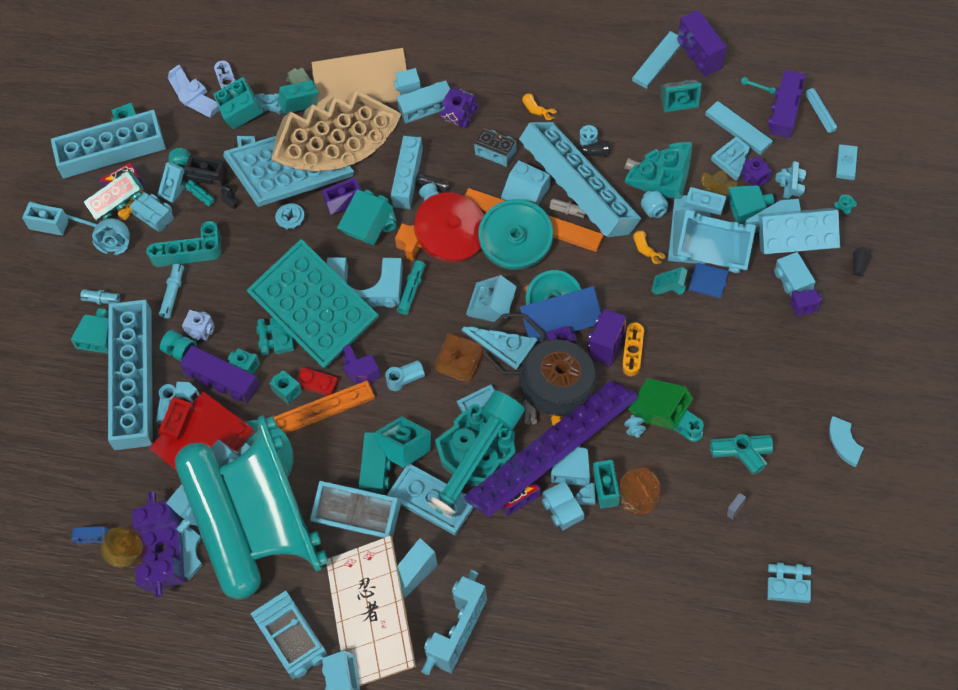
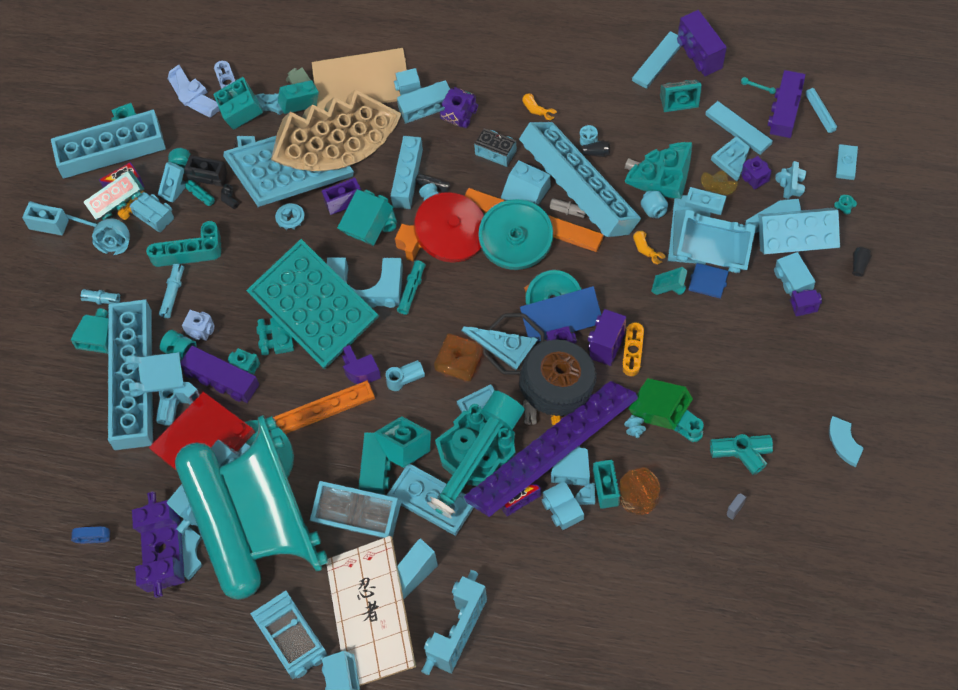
clear yellow cylinder [100,528,143,568] -> none
red plate [159,397,191,439] -> none
teal brick [269,370,302,405] -> none
red plate [296,367,338,396] -> none
medium azure slope [466,275,517,322] -> none
teal torso [727,185,774,224] -> none
medium azure plate [767,562,811,603] -> none
none -> medium azure flag [126,352,184,397]

